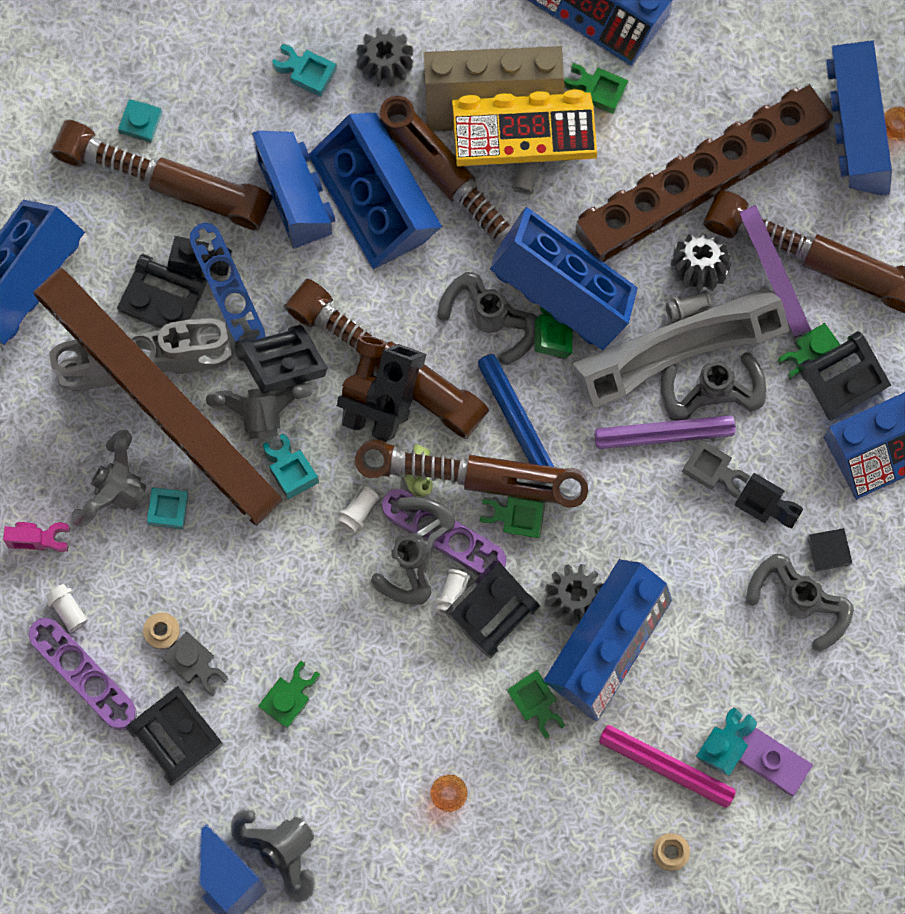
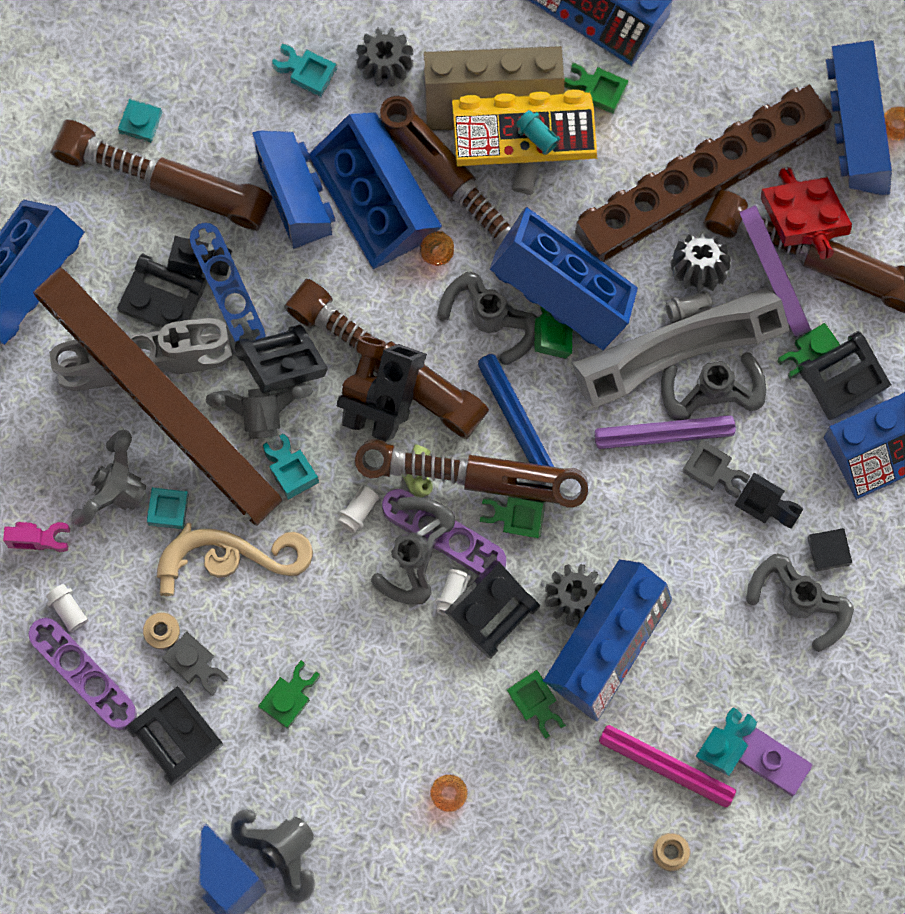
none -> tan plant [157,523,313,596]
none -> clear orange plate [420,231,454,266]
none -> teal pin [515,110,561,155]
none -> red plate [760,167,852,260]

